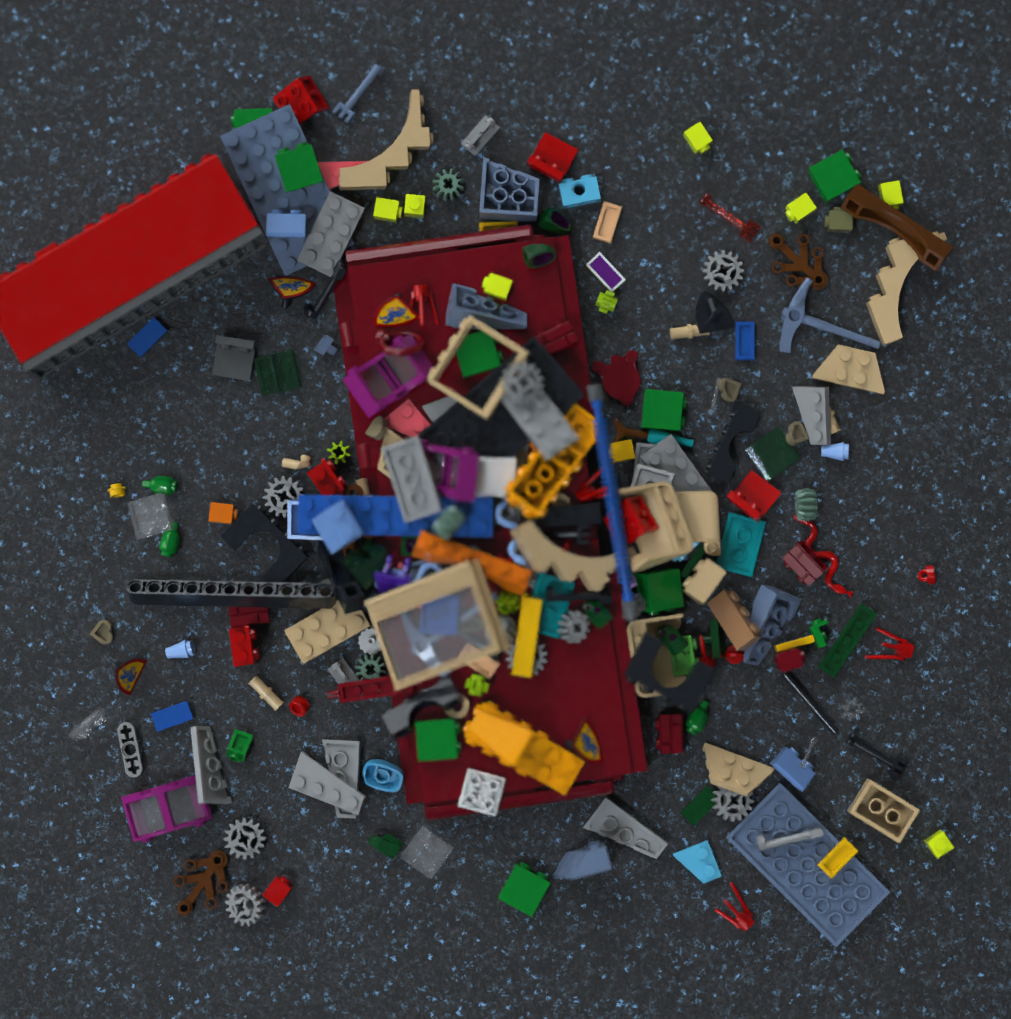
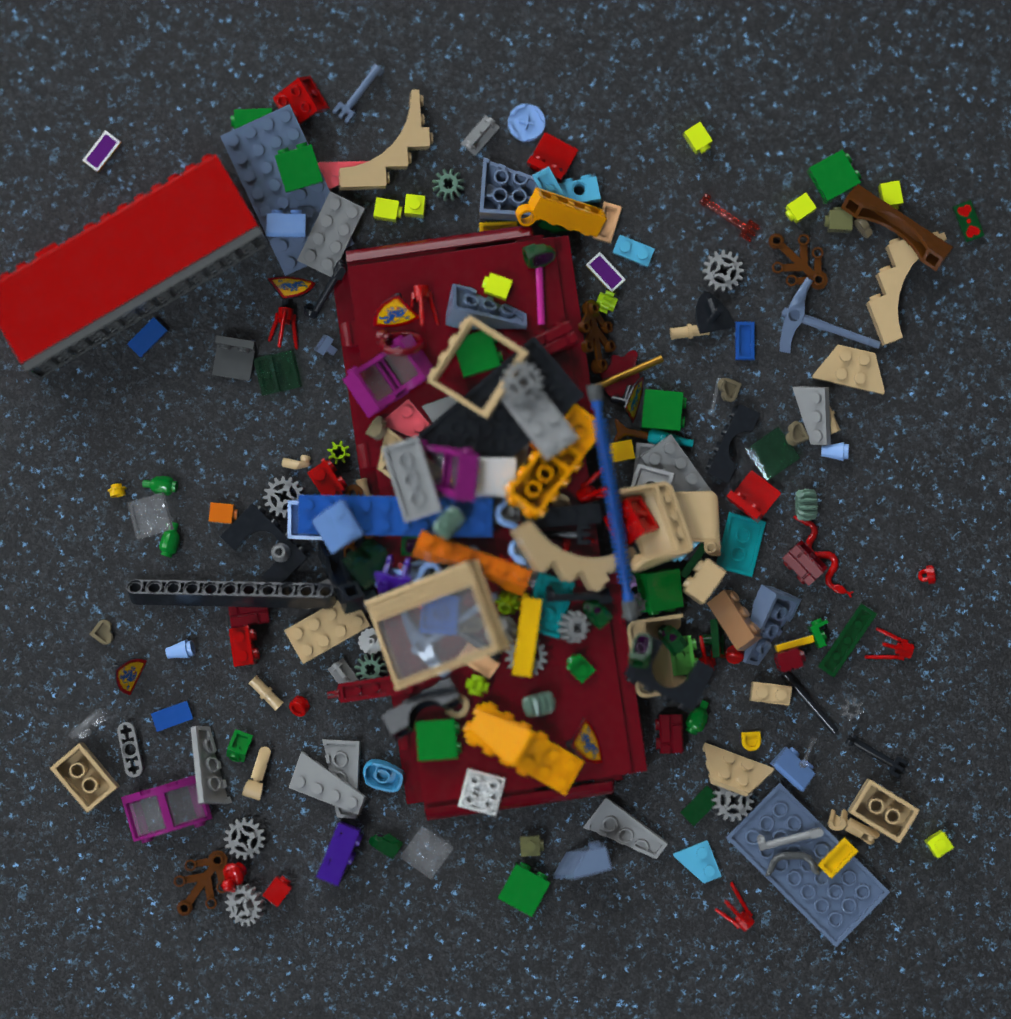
none -> tan brick [50,742,120,813]
none -> dark purple tile [82,130,121,173]
none -> red animal [222,862,247,893]
none -> tan piece [242,747,271,801]
none -> red plant [268,307,298,349]
none -> light grey cone [271,543,291,562]
none -> dark purple piece [316,820,363,886]
none -> light blue tile [508,104,545,142]
none -> light orange hinge [515,187,607,237]
none -> olive brick [520,835,544,857]
none -> sand green gear [522,691,556,717]
none -> medium azure plate [532,166,566,197]
none -> dark pink bar [535,267,545,325]
none -> green bracket [566,653,596,684]
none -> reddish brown plant [578,299,616,374]
none -> pearl gold bar [593,355,664,388]
none -> shield [611,376,644,423]
none -> medium azure plate [612,235,655,267]
none -> rock [629,633,653,669]
none -> yellow tile [741,731,761,751]
none -> tan brick [749,681,792,706]
none -> dark grey animal [765,852,820,877]
none -> tan piece [828,809,880,845]
none -> dark tan tile [853,219,873,238]
none -> dark green tile [952,200,985,243]

